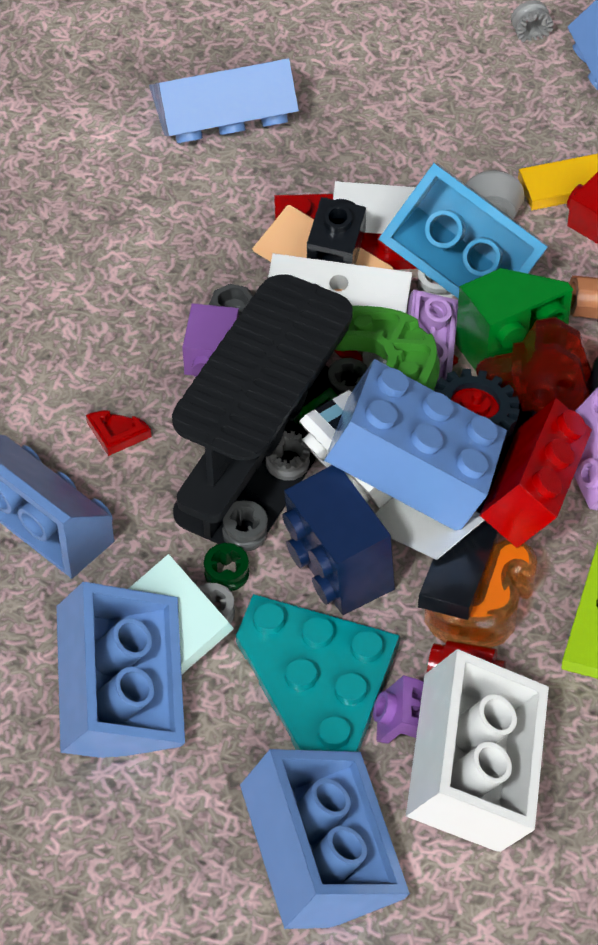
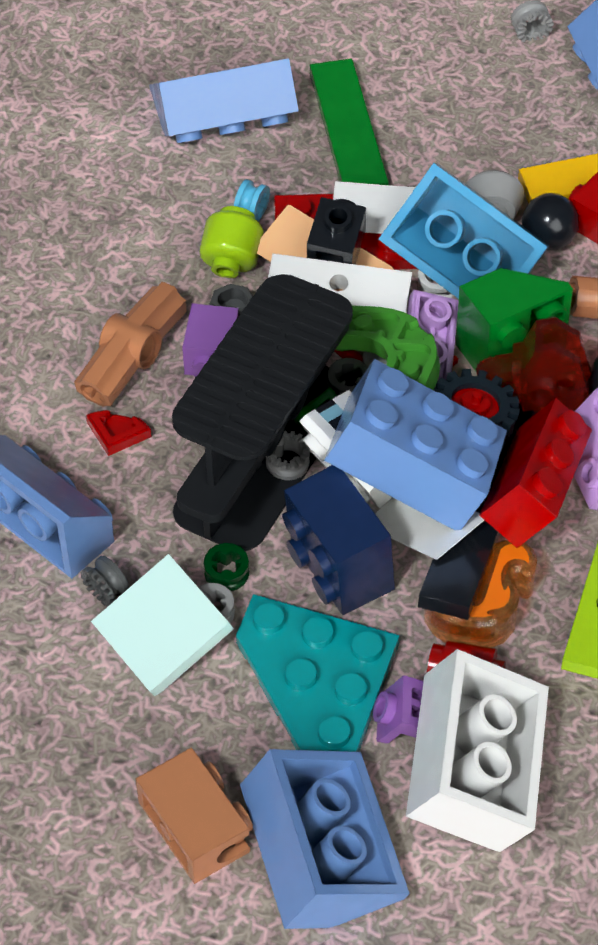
medium blue slope [56,582,185,758] -> none
dark grey bush [222,500,268,552] -> none
none -> nougat piece [74,282,187,407]
none -> dark grey bush [81,556,129,607]
none -> nougat brick [135,747,253,884]
none -> lime head [199,206,264,278]
none -> medium azure bush [234,179,270,222]
none -> green tile [310,58,389,185]
none -> black piece [522,193,579,250]

